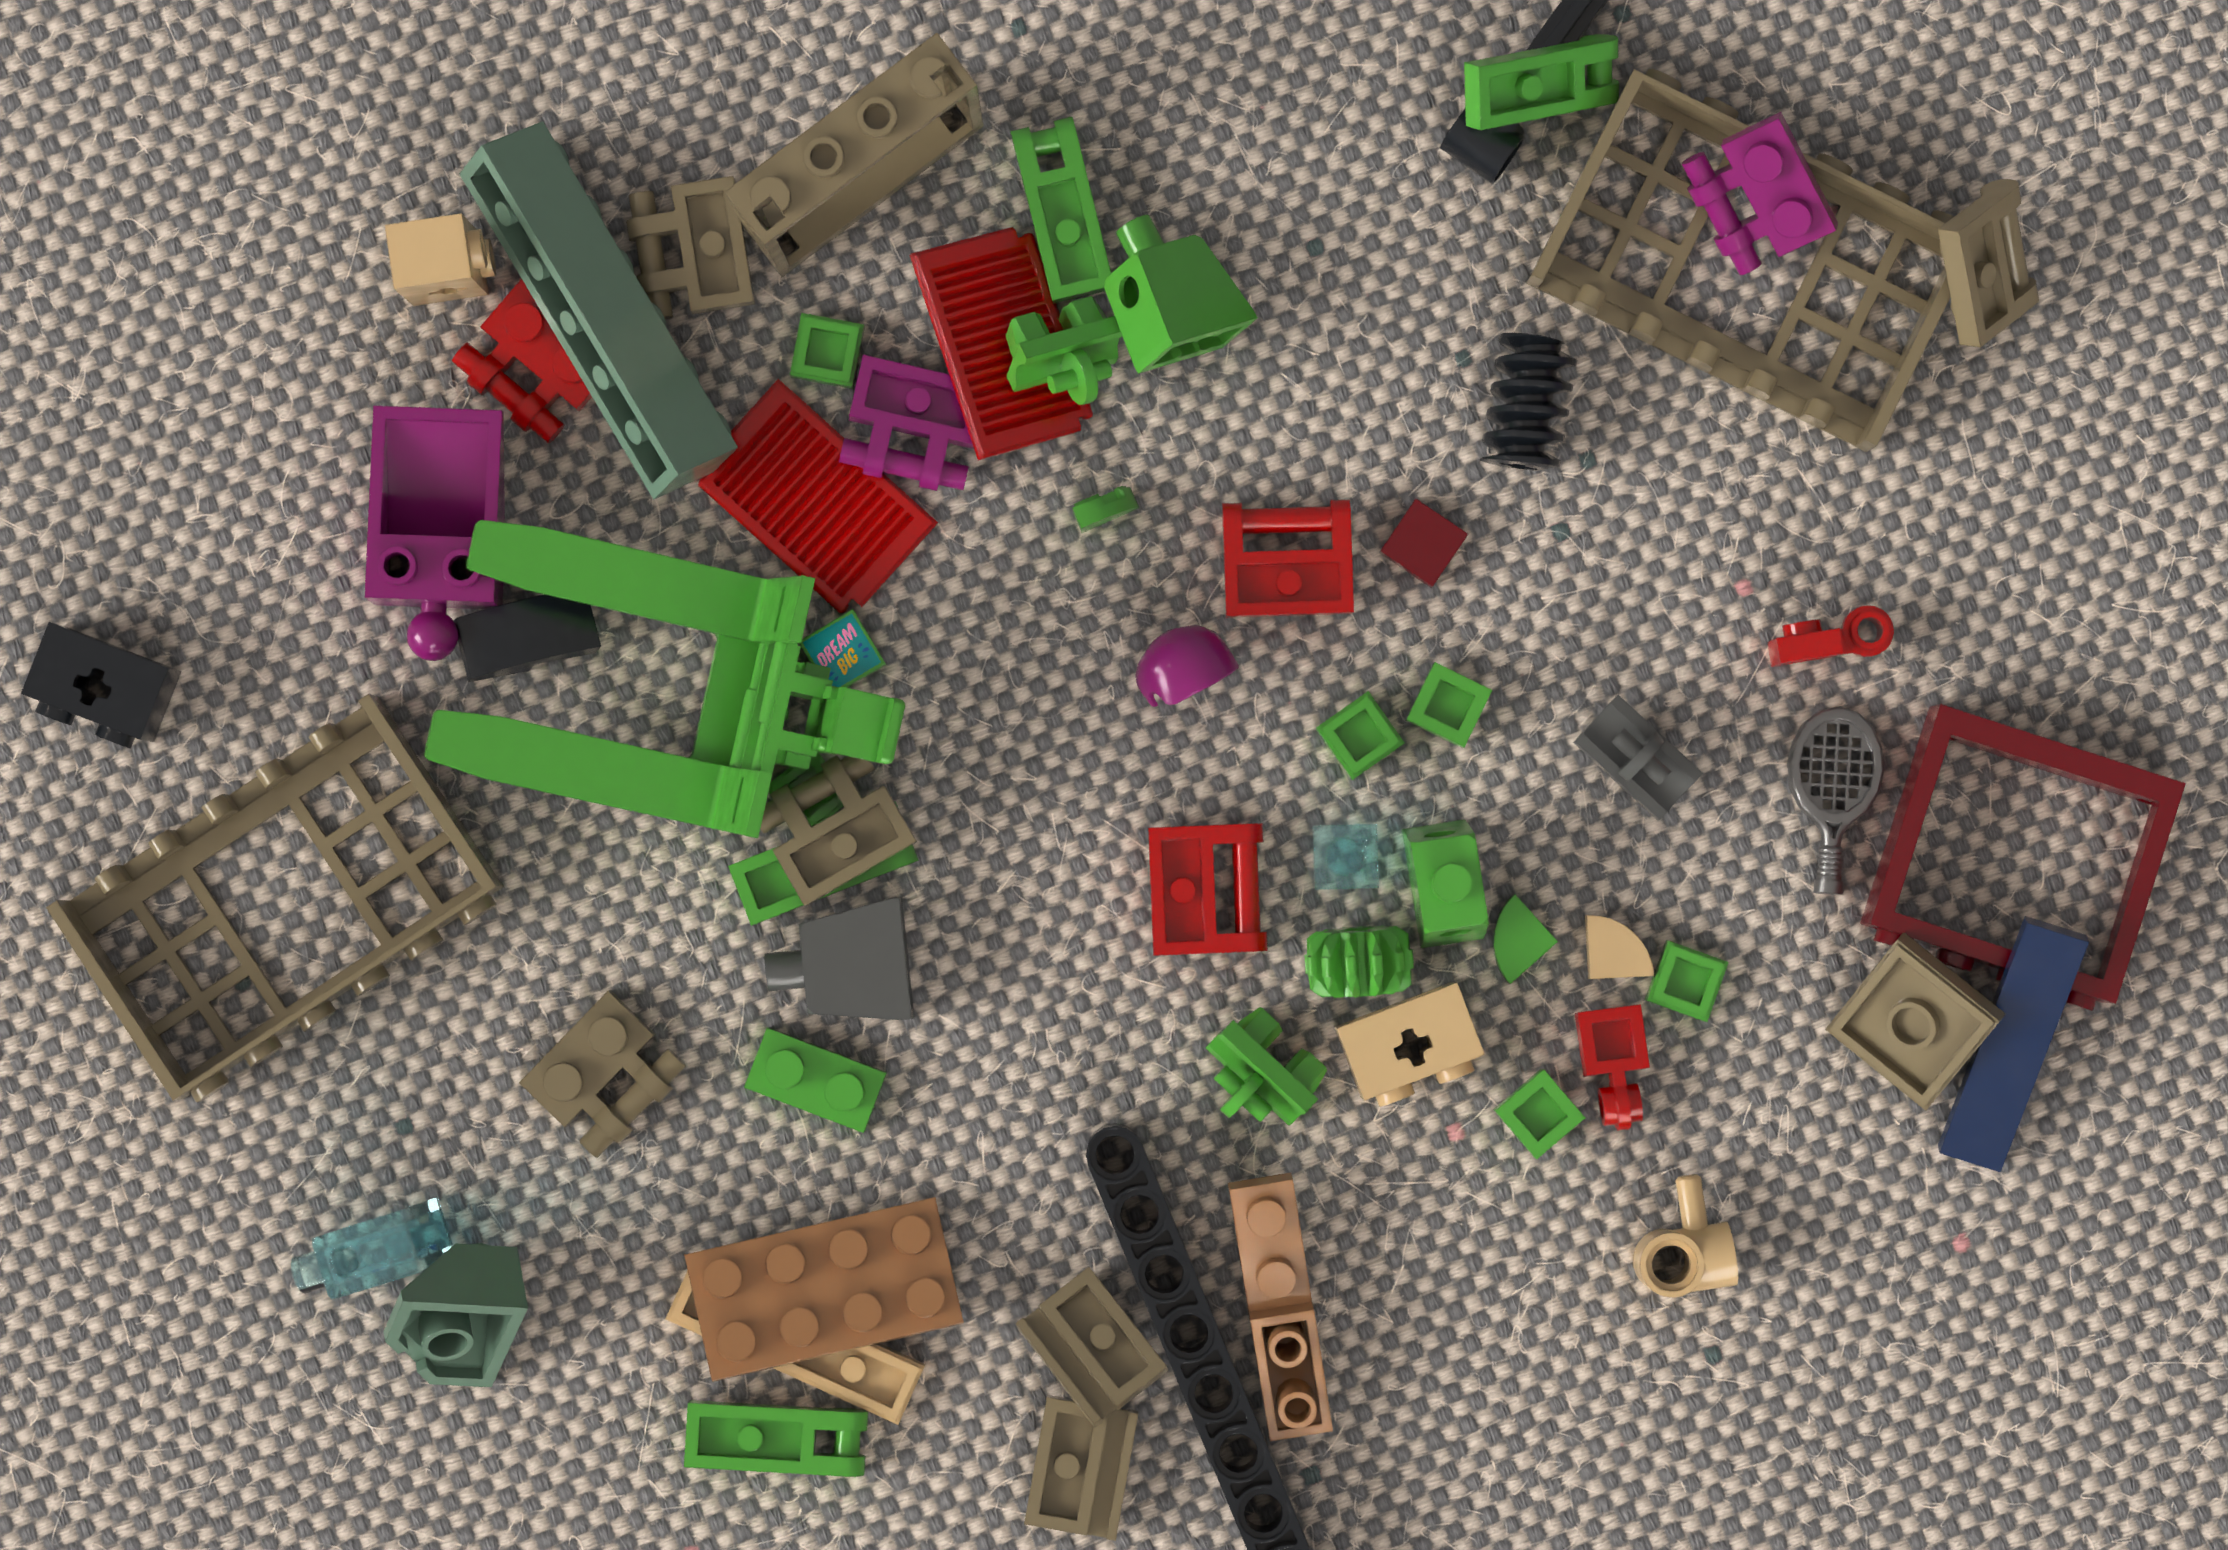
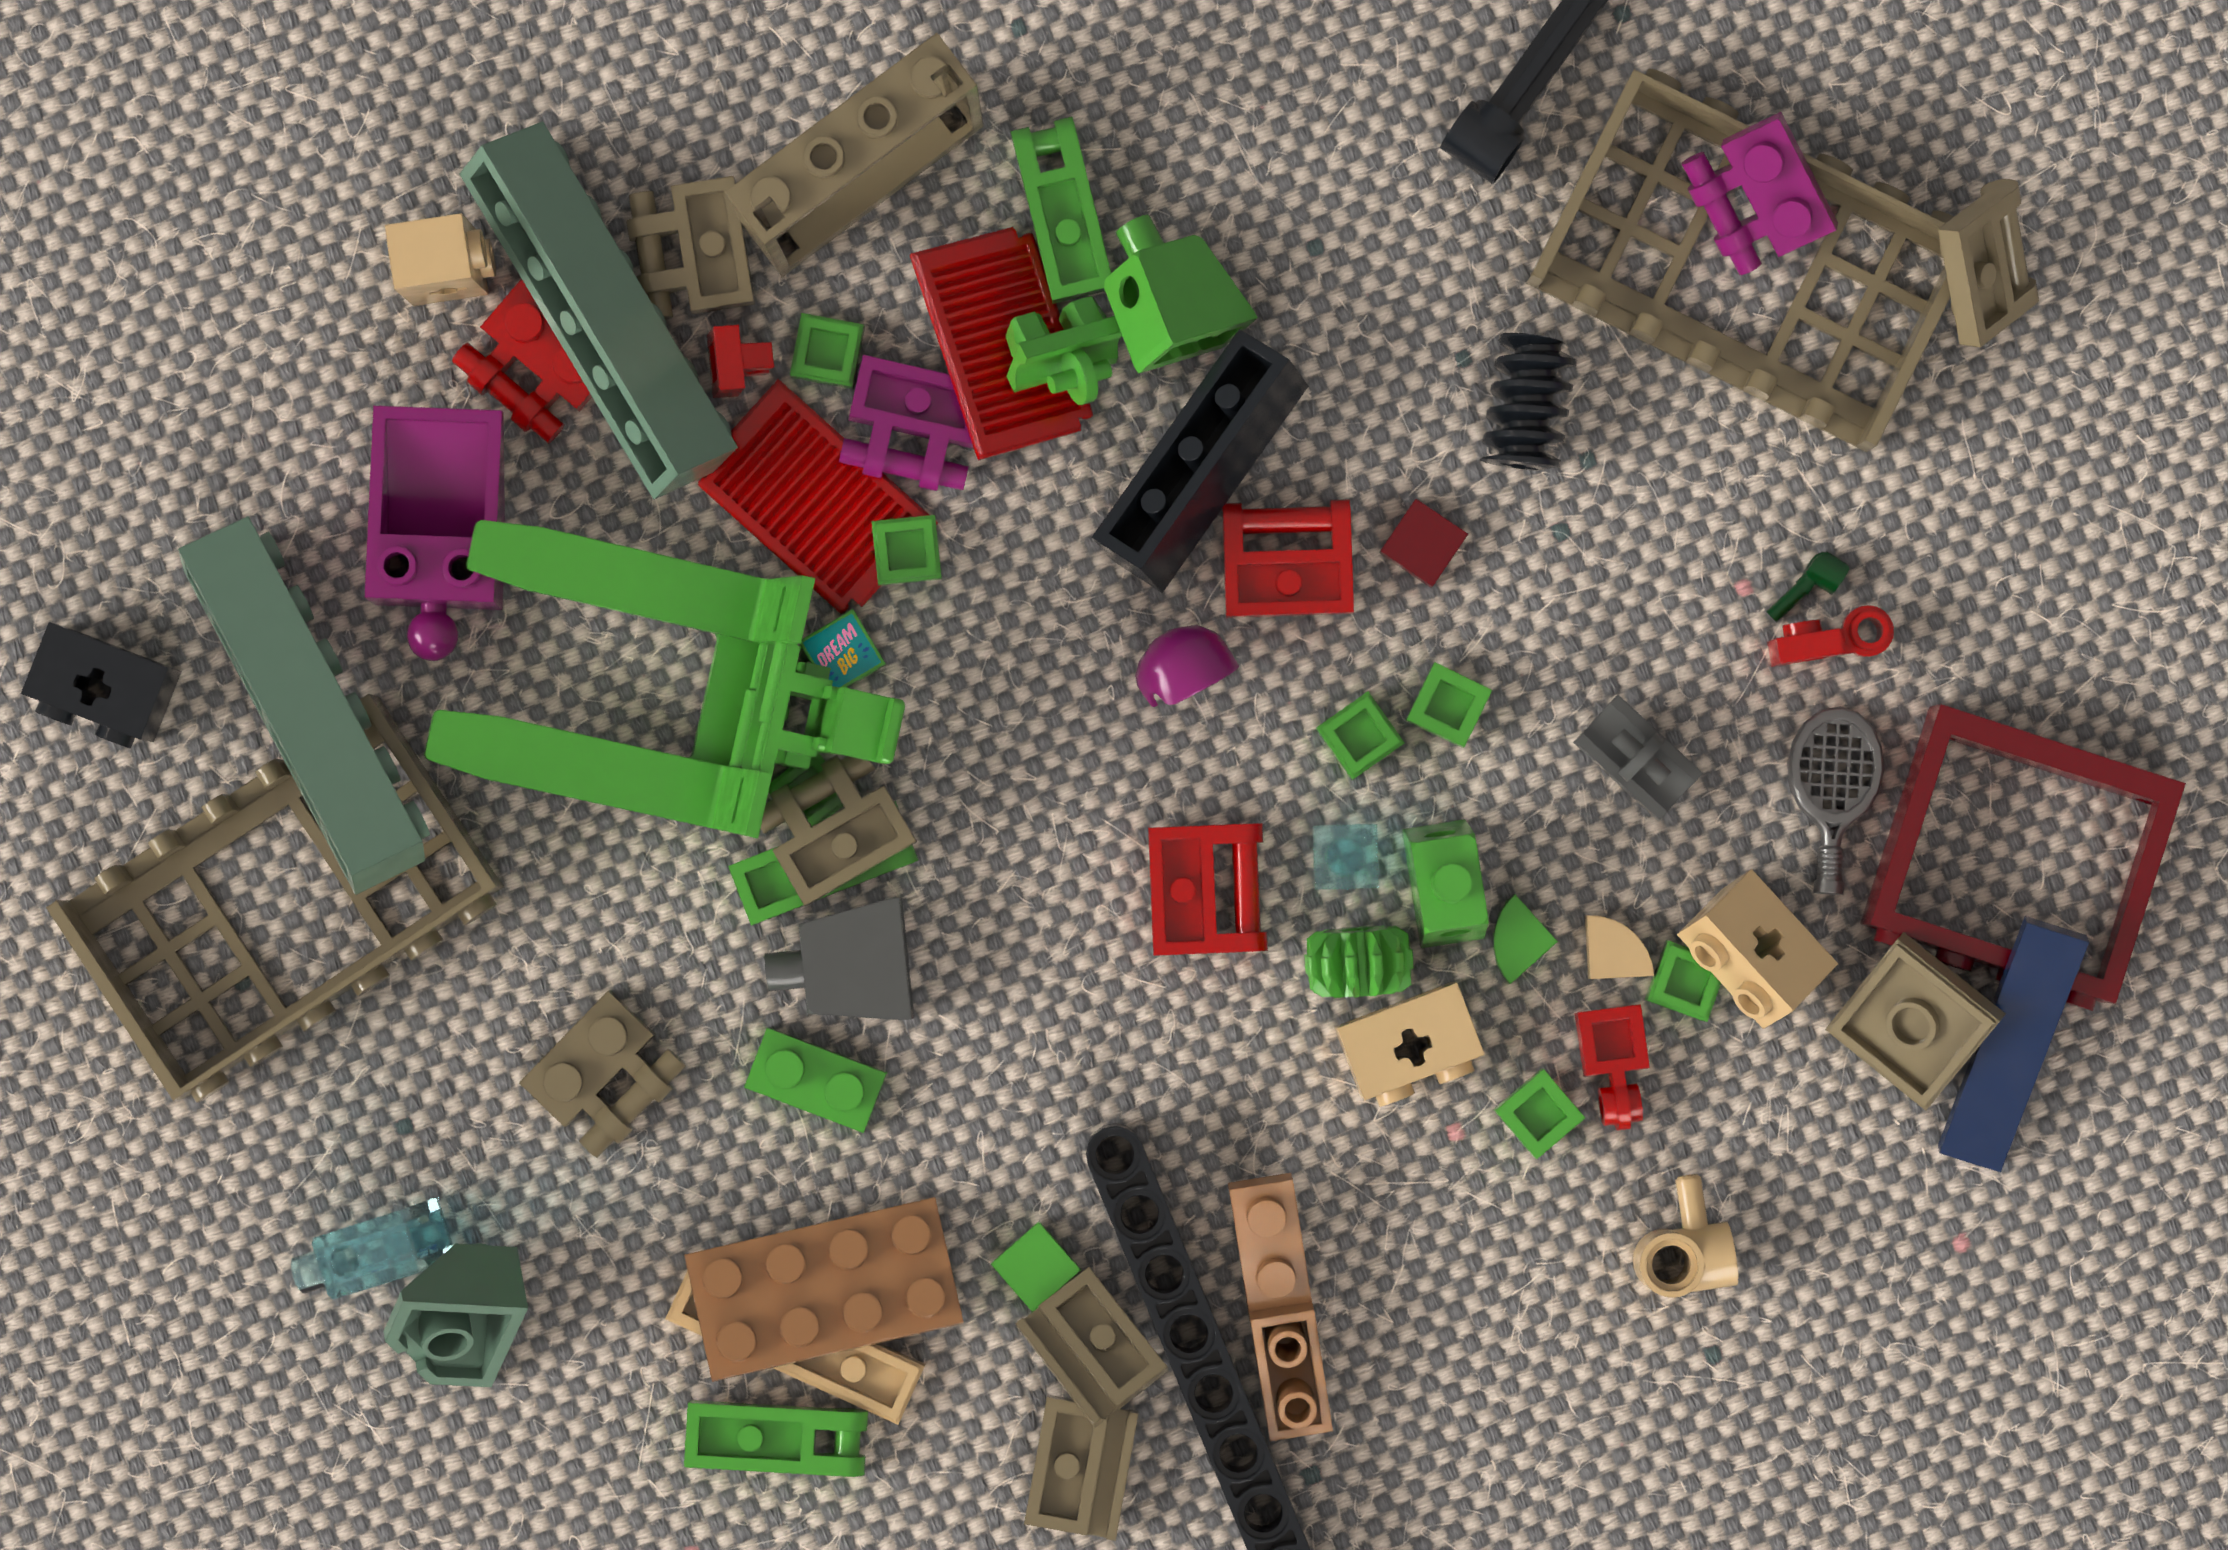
black slope [454,595,601,682] -> none
bright green tile [1072,486,1139,533] -> none
bright green hips [1205,1007,1327,1126] -> none
bright green plate [1464,34,1619,130] -> none
none -> sand green brick [178,516,430,895]
none -> red tile [707,324,774,398]
none -> bright green tile [871,515,942,586]
none -> bright green tile [991,1221,1081,1312]
none -> black brick [1091,329,1309,593]
none -> tan brick [1677,869,1838,1029]
none -> dark green hand [1766,552,1849,623]

